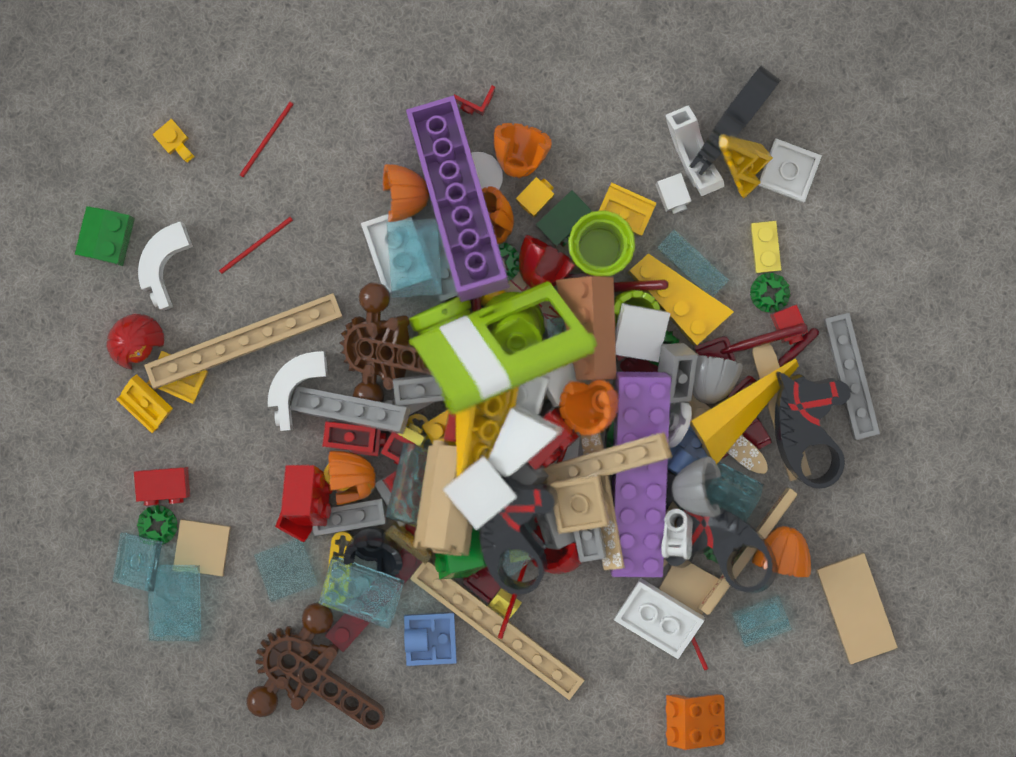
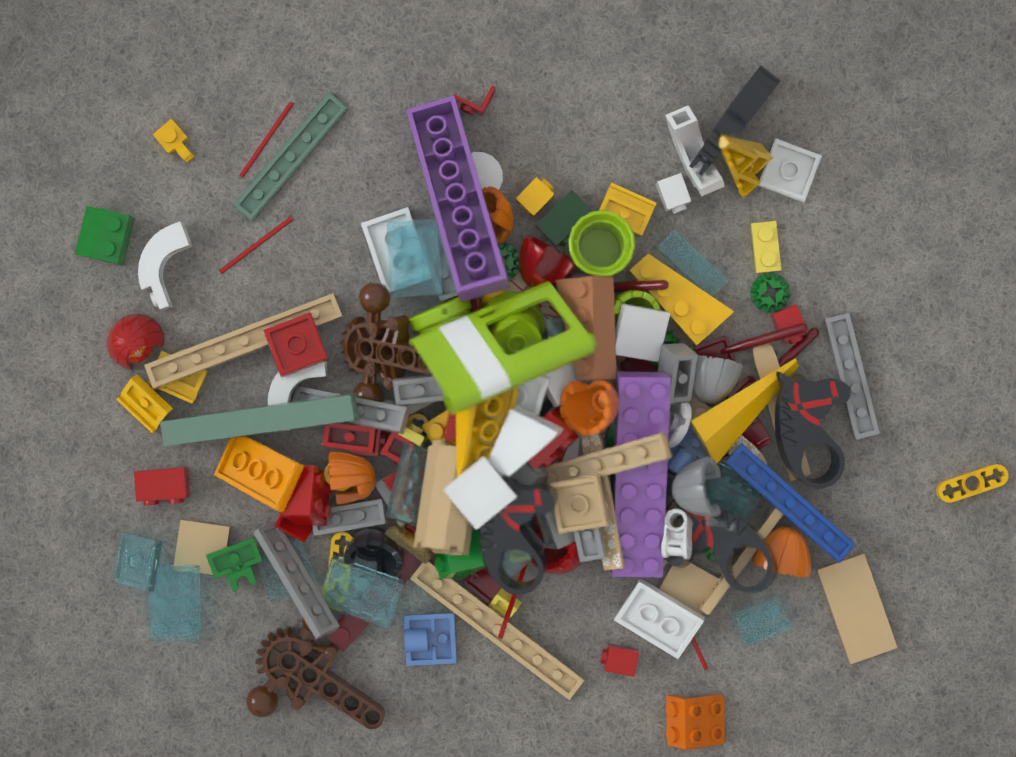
green gear [136,505,178,546] -> none
orange hair [383,164,429,223] -> none
orange hair [494,123,552,178] -> none
none -> sand green tile [160,393,361,446]
none -> green plate [206,537,263,592]
none -> light orange tile [214,435,304,513]
none -> sand green tile [233,92,349,222]
none -> light grey plate [254,521,340,639]
none -> red tile [263,312,329,378]
none -> red brick [600,643,639,677]
none -> blue tile [724,443,856,563]
none -> yellow beam [936,464,1008,503]

